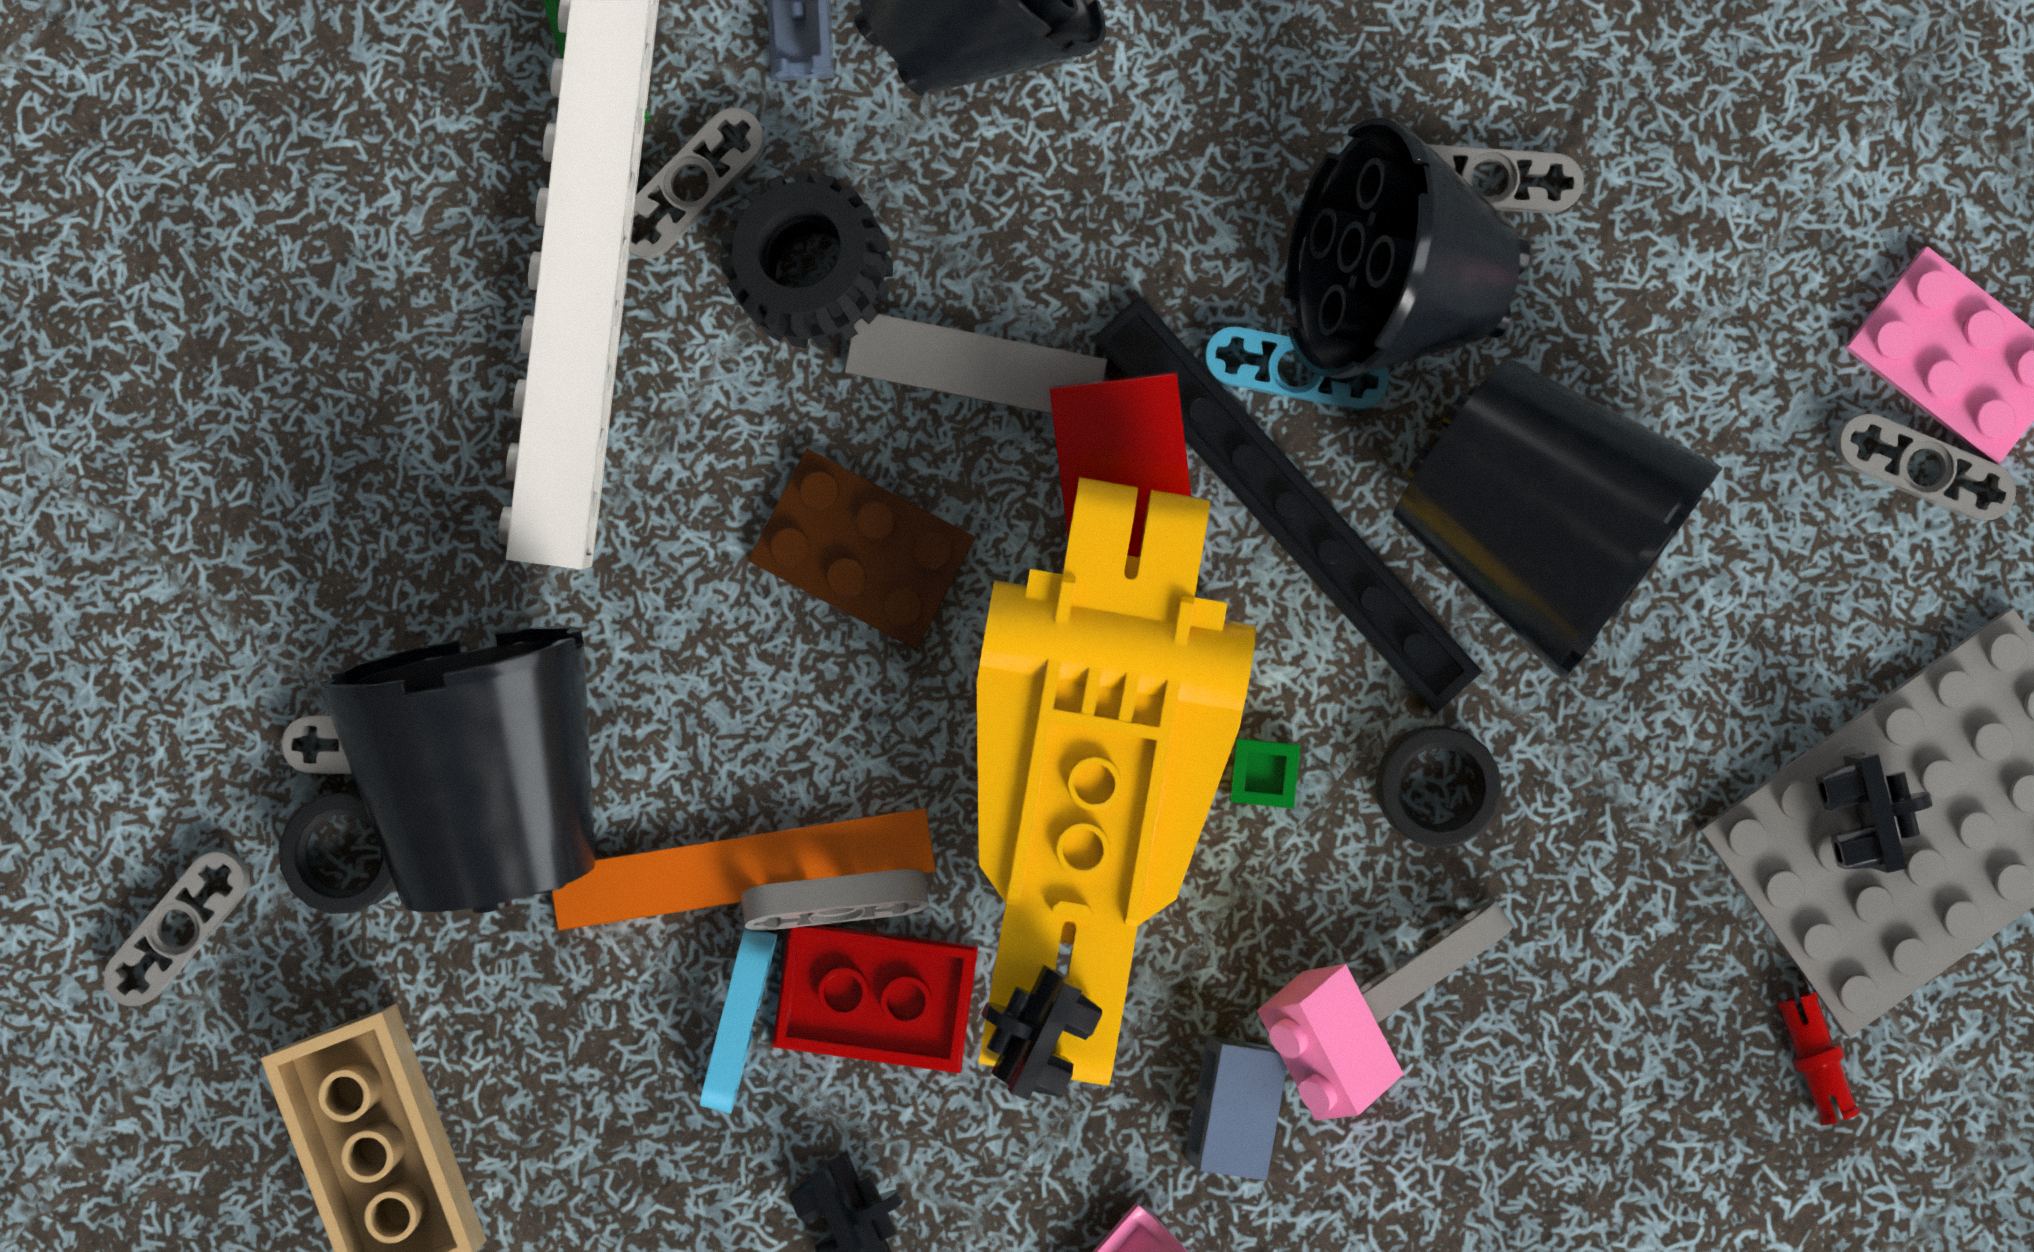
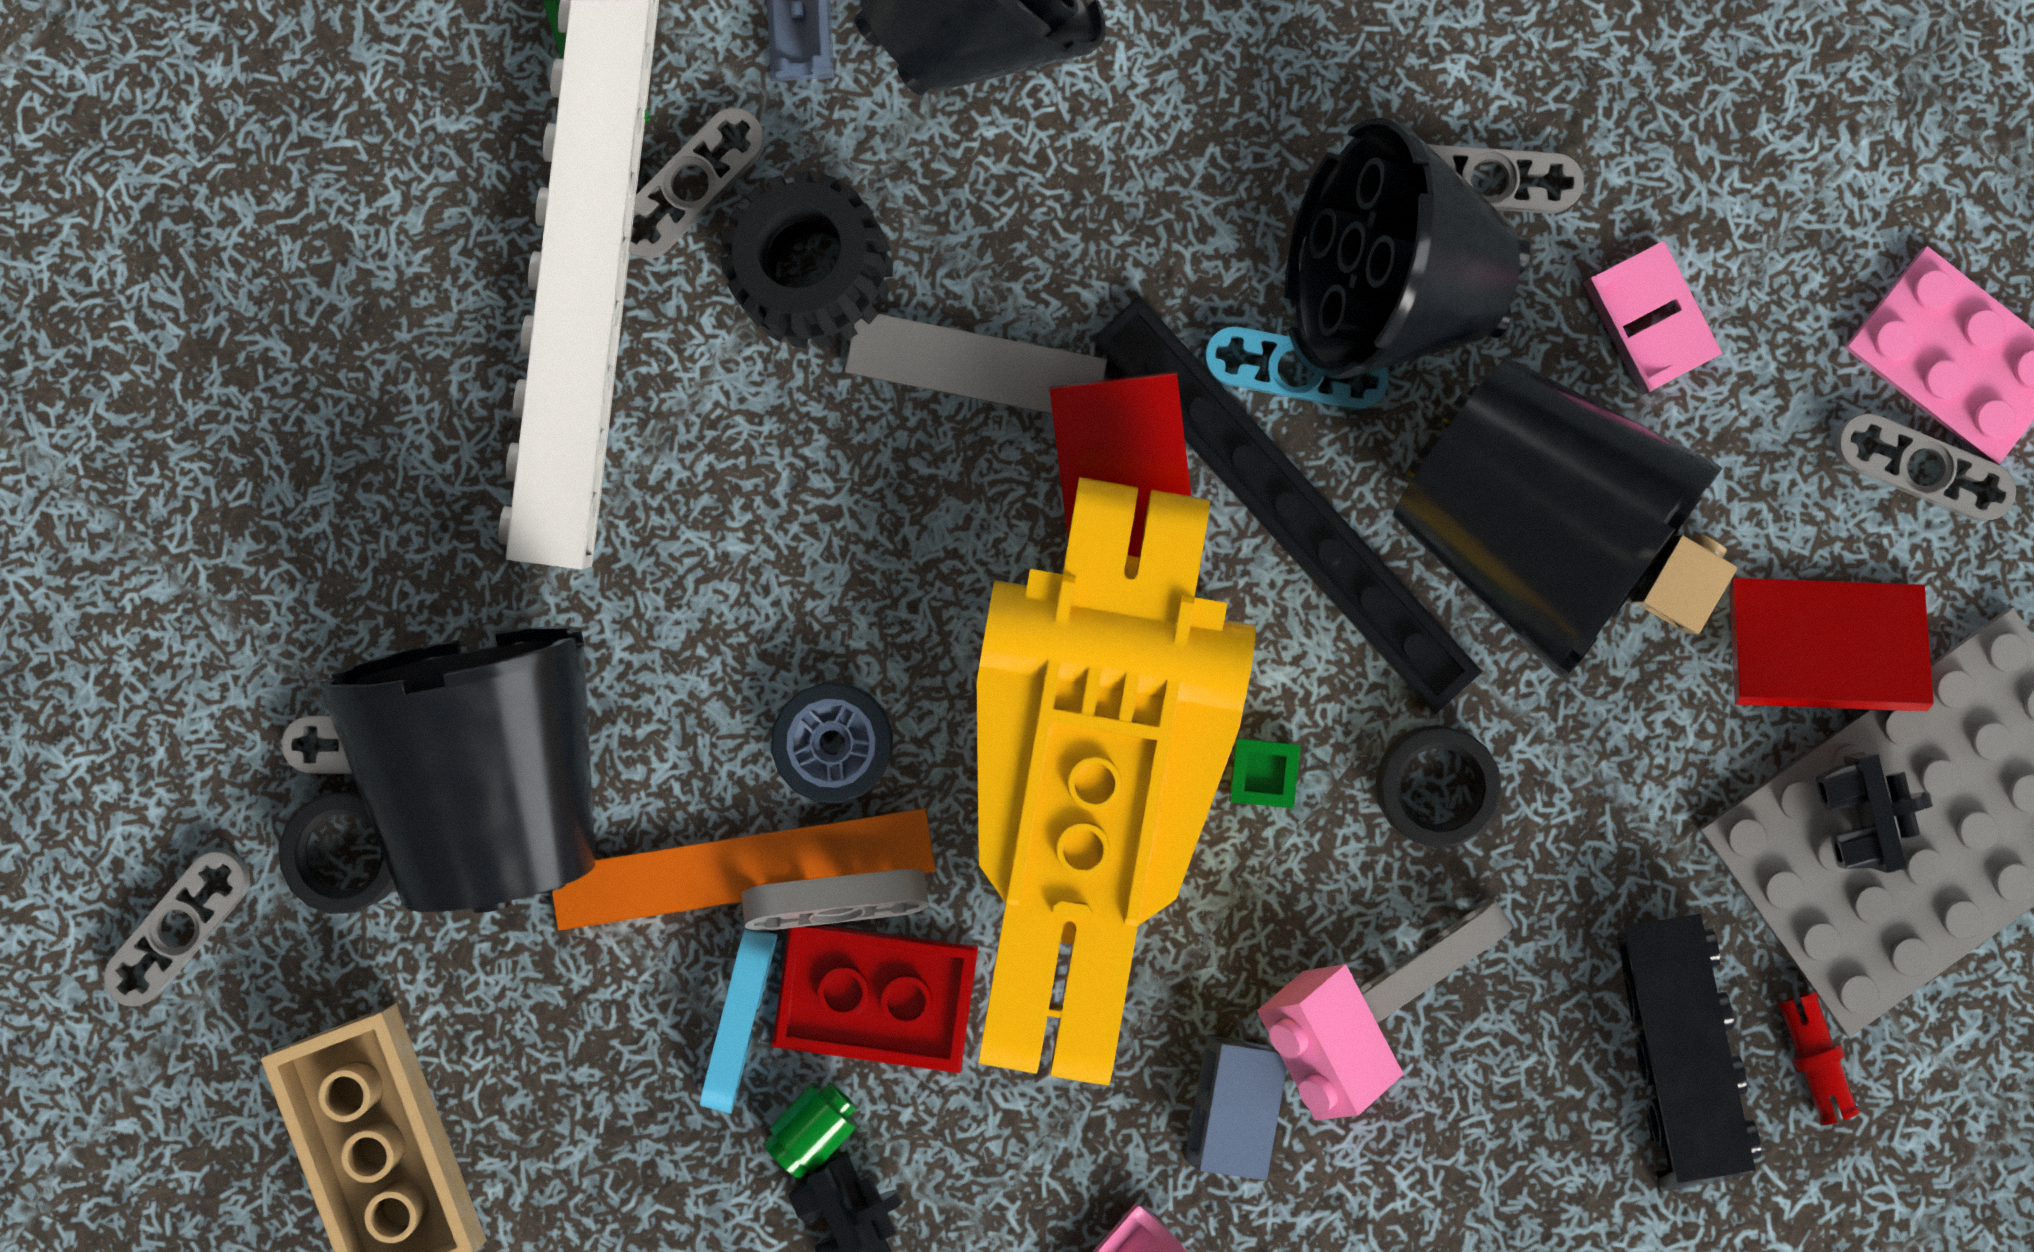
reddish brown plate [748,448,976,650] -> none
black hips [981,965,1102,1100] -> none
none -> green brick [763,1082,858,1179]
none -> wheel [771,682,893,804]
none -> bright pink piece [1583,241,1723,395]
none -> black wedge [1617,914,1761,1192]
none -> tan brick [1633,531,1738,634]
none -> red tile [1729,578,1934,712]

